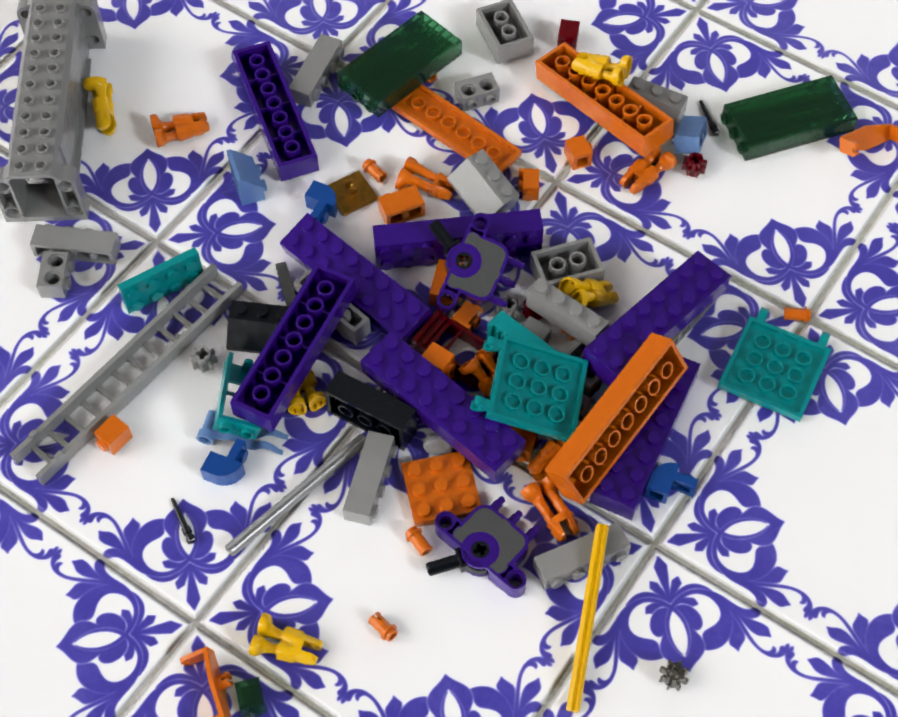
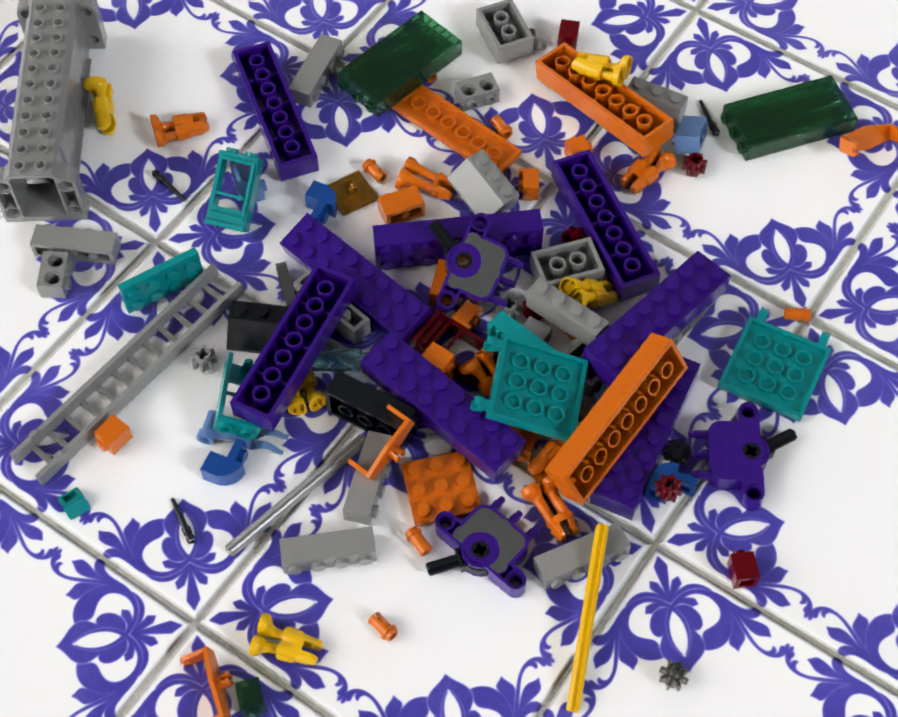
none -> teal slope [57,487,90,520]
none -> black piece [152,169,186,201]
none -> teal door [204,147,264,232]
none -> light grey brick [279,526,377,575]
none -> clear light blue hinge [311,348,368,372]
none -> orange piece [347,404,415,481]
none -> orange pin [490,115,513,139]
none -> light grey arm [529,28,548,51]
none -> dark purple brick [551,149,661,301]
none -> dark red gear [561,226,587,244]
none -> dark red gear [654,474,683,503]
none -> clear smoke gear [663,439,691,466]
none -> dark purple piece [688,402,797,511]
none -> dark red brick [727,550,760,589]

